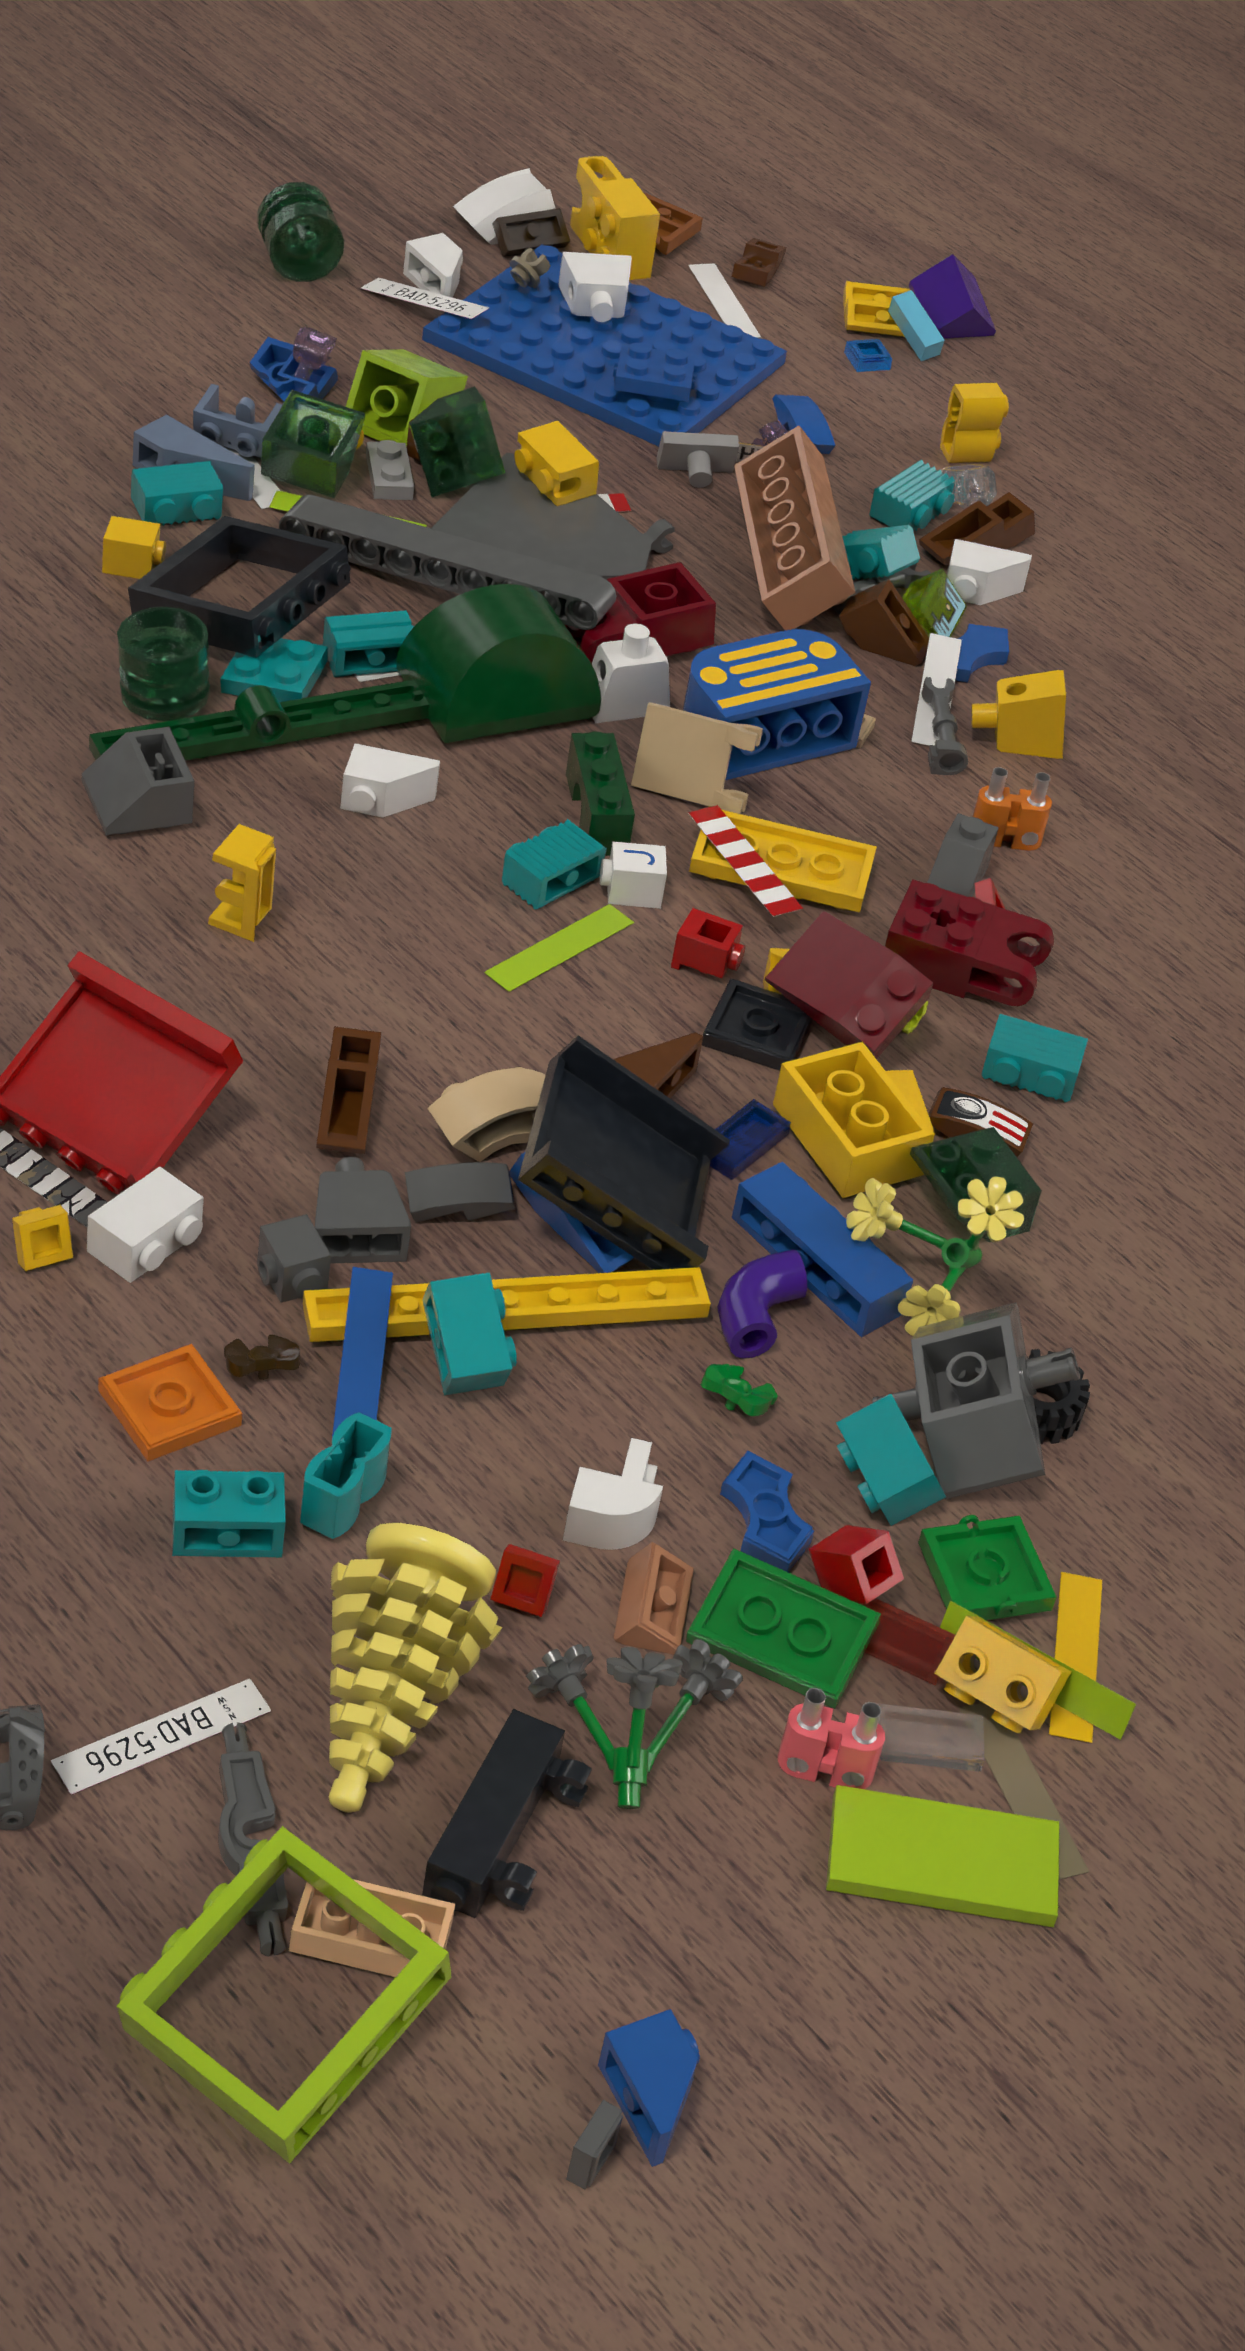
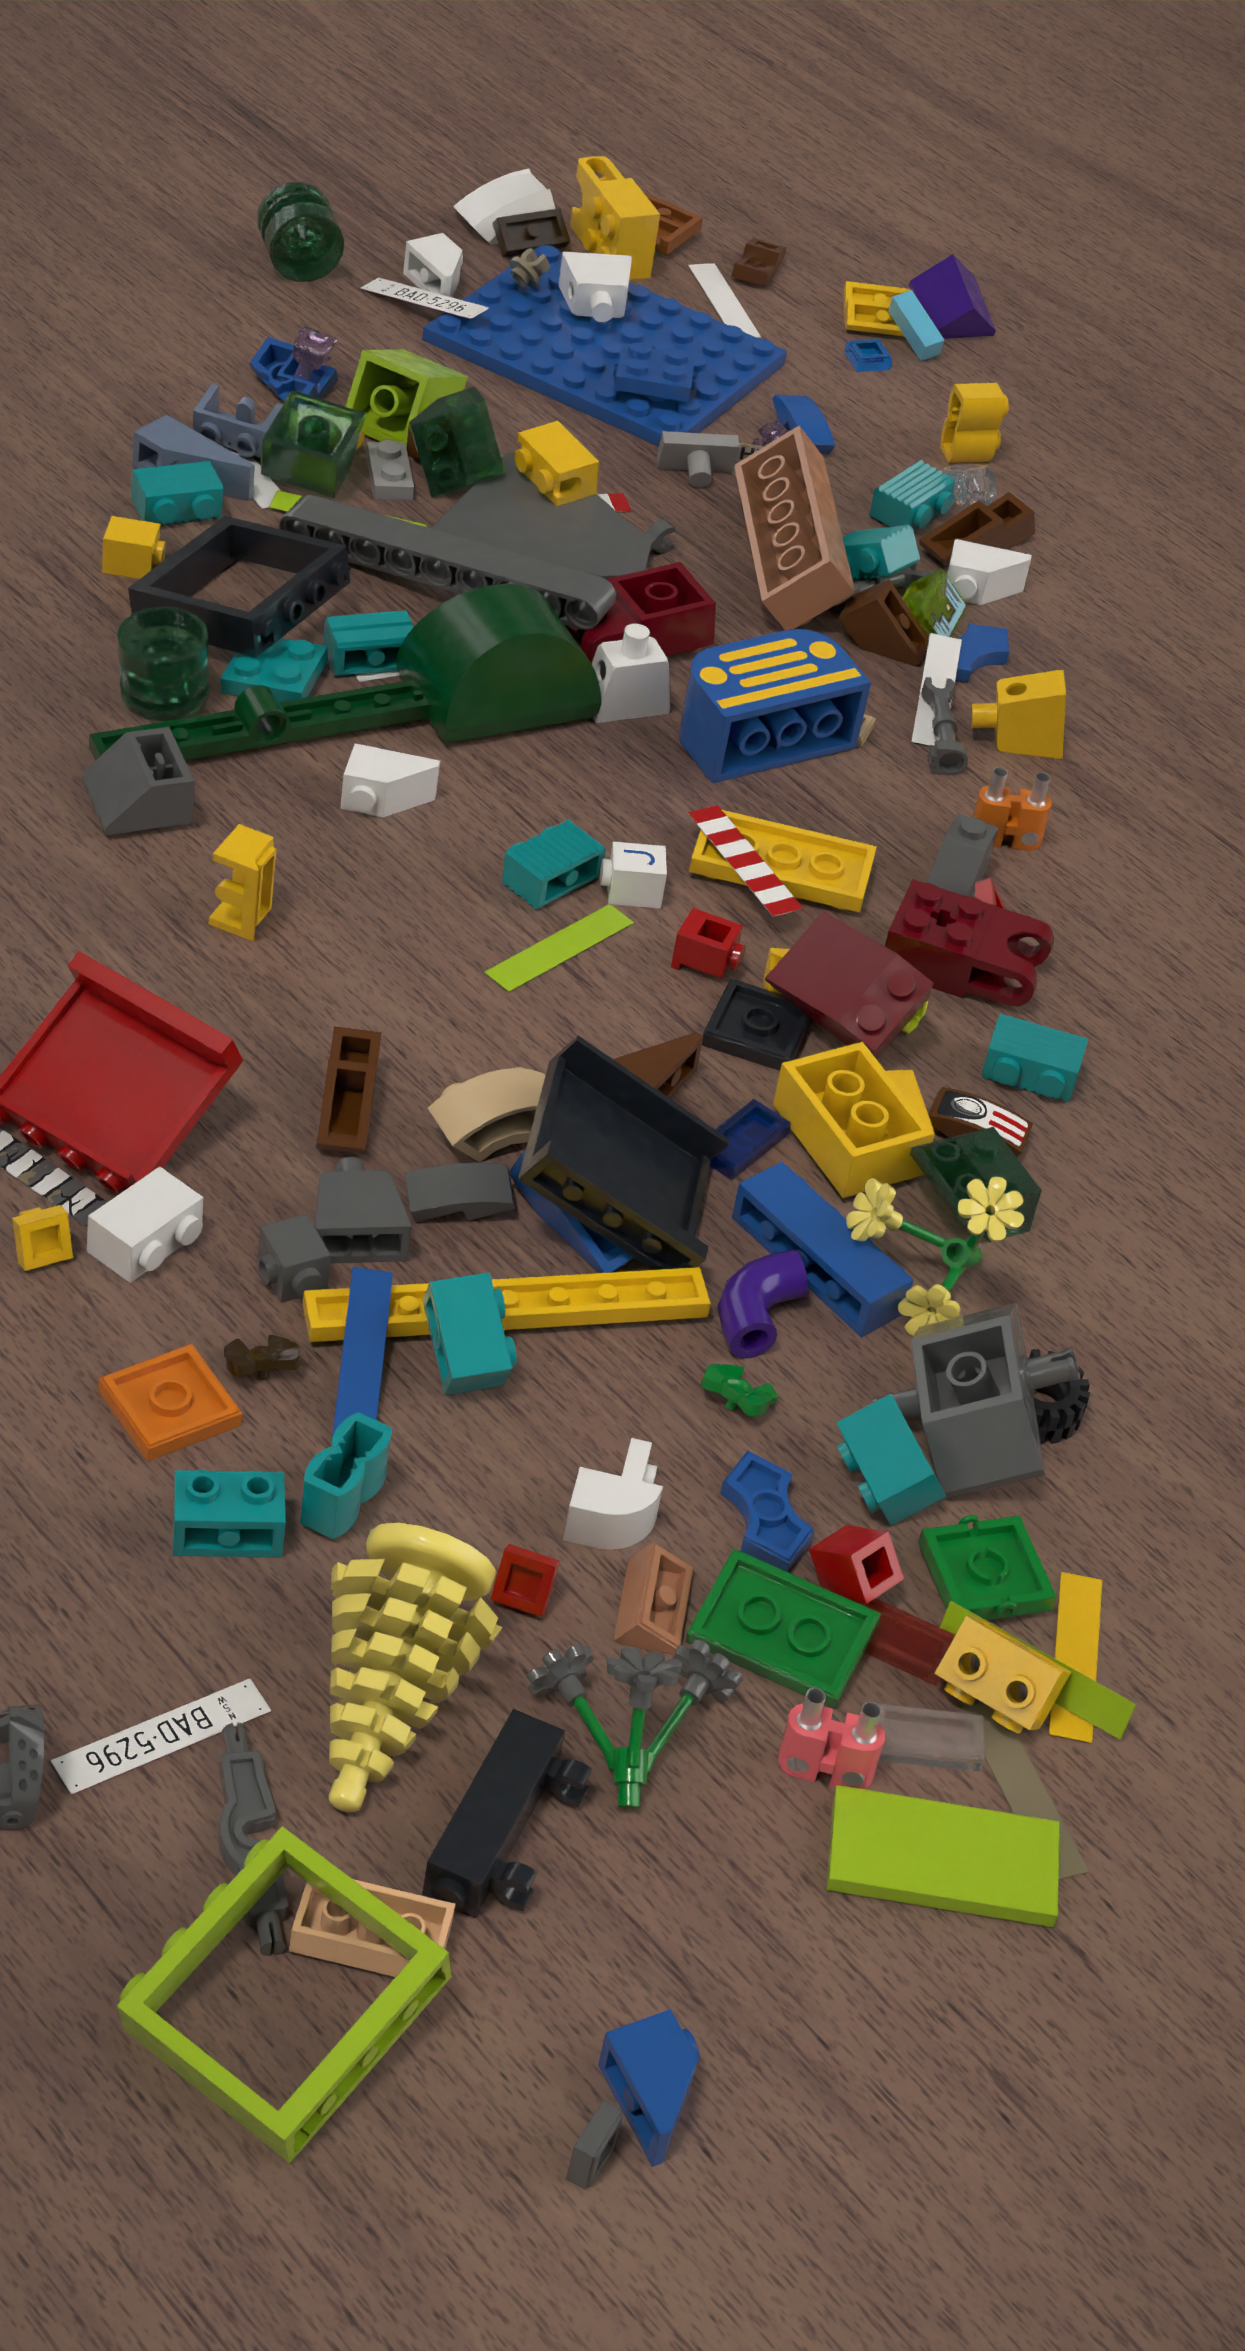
dark green arch [566,731,635,856] -> none
tan flag [631,702,763,814] -> none

